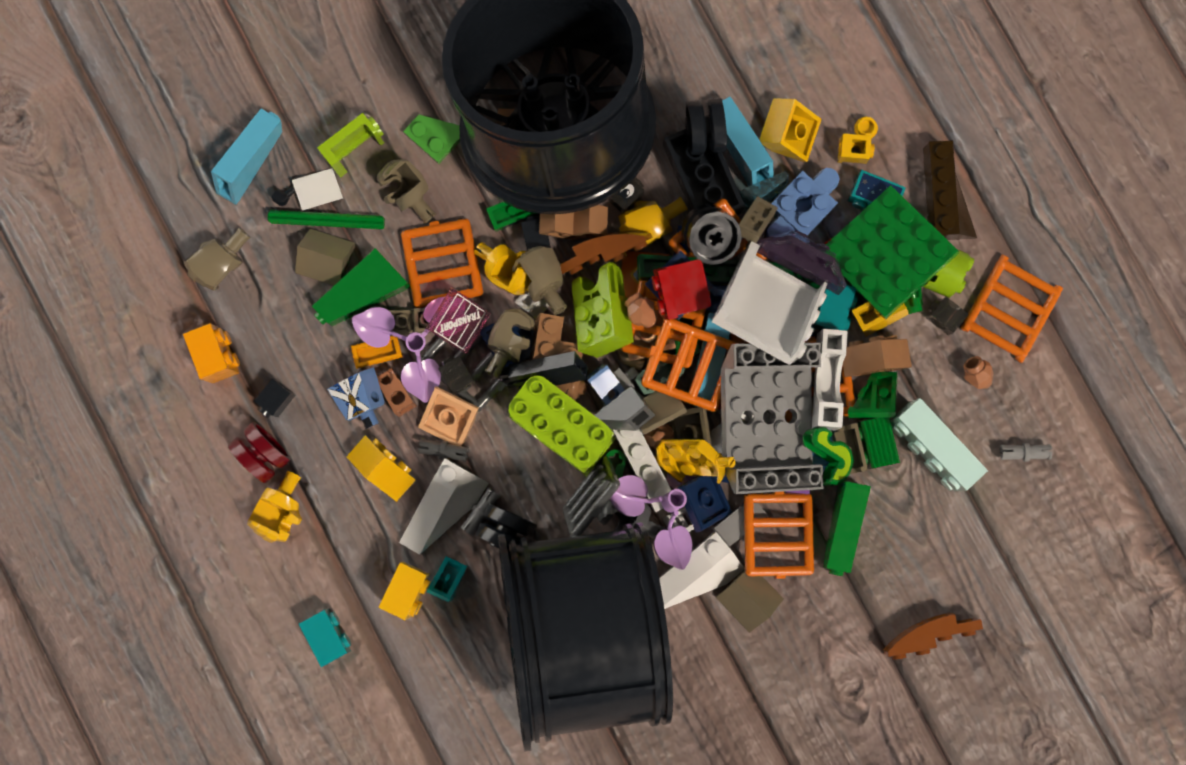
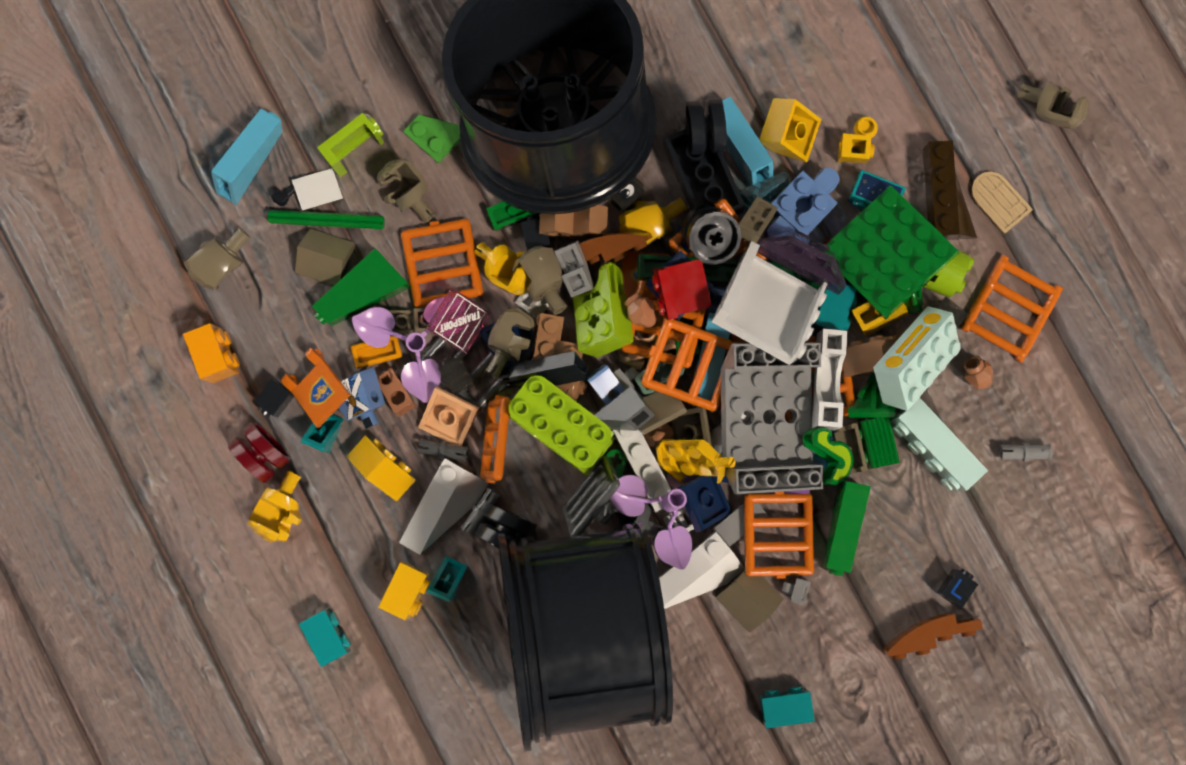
none -> orange flag [281,348,350,428]
none -> teal slope [301,414,344,453]
none -> orange bar [480,395,511,484]
none -> light grey slope [554,241,593,298]
none -> teal brick [759,686,815,729]
none -> light grey tile [782,578,811,605]
none -> light aqua brick [873,306,961,411]
none -> black brick [936,569,979,608]
none -> tan window [971,171,1033,235]
none -> dark tan piece [1017,81,1089,129]

